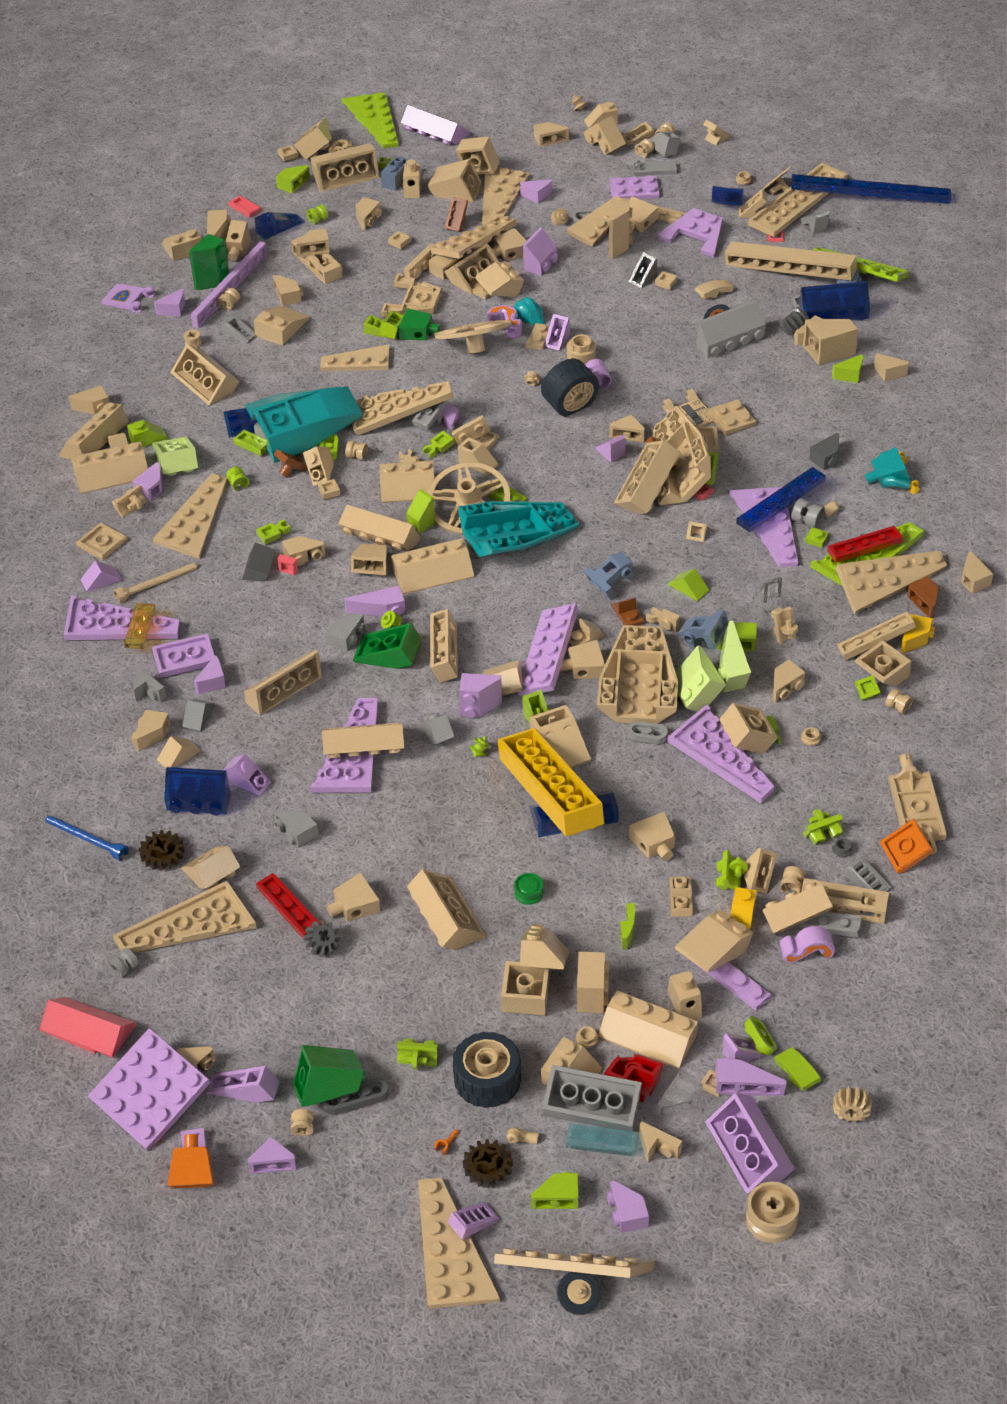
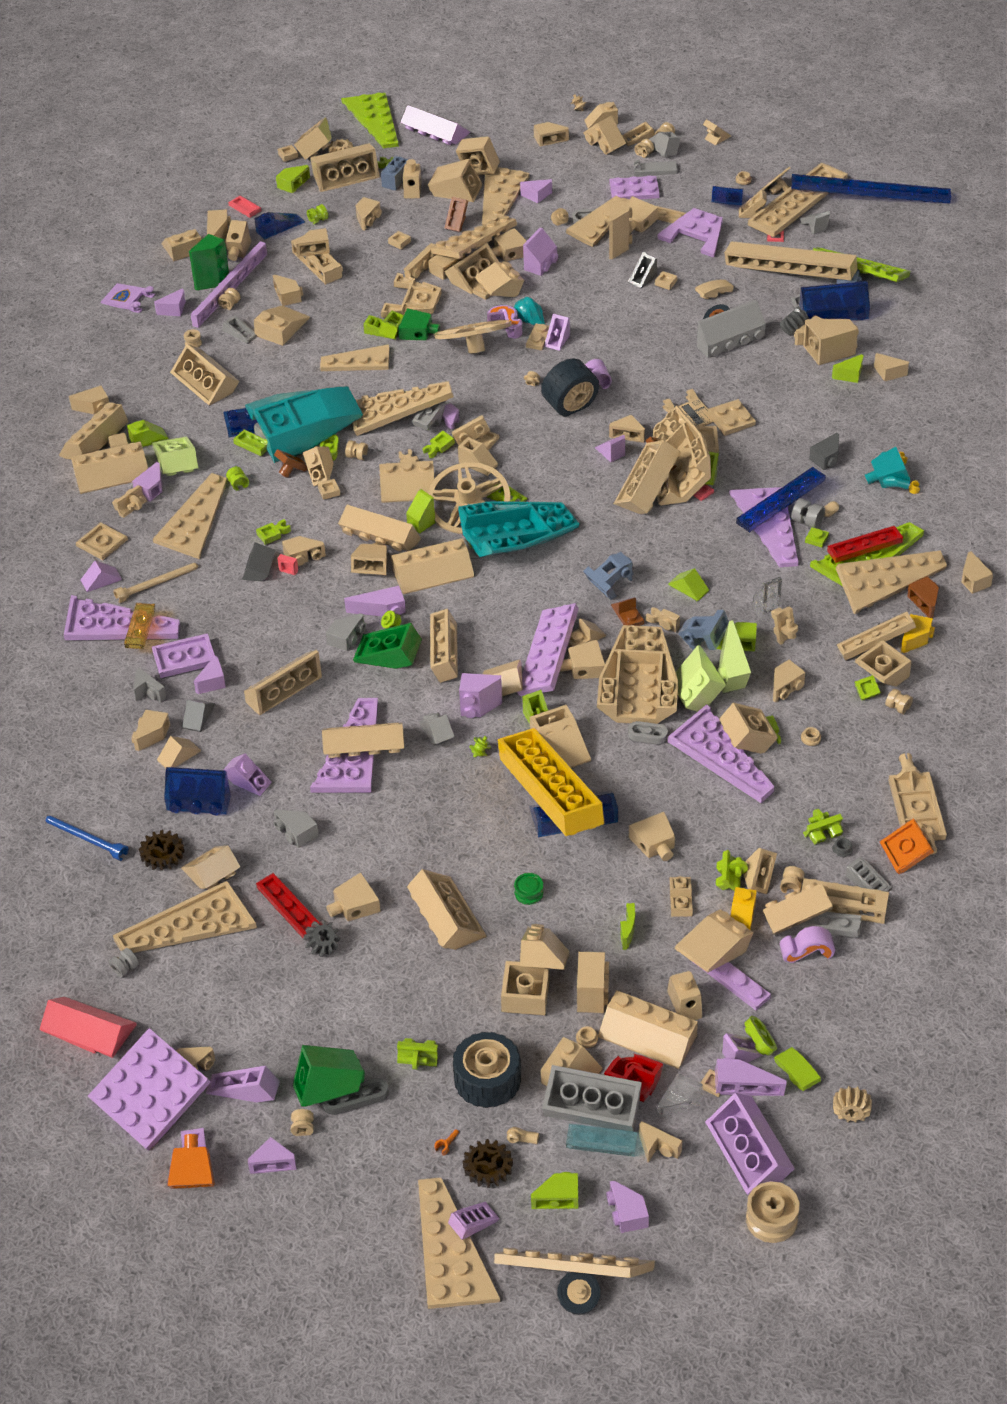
tan piece [567,334,596,364] -> none
tan slope [686,521,707,542] -> none

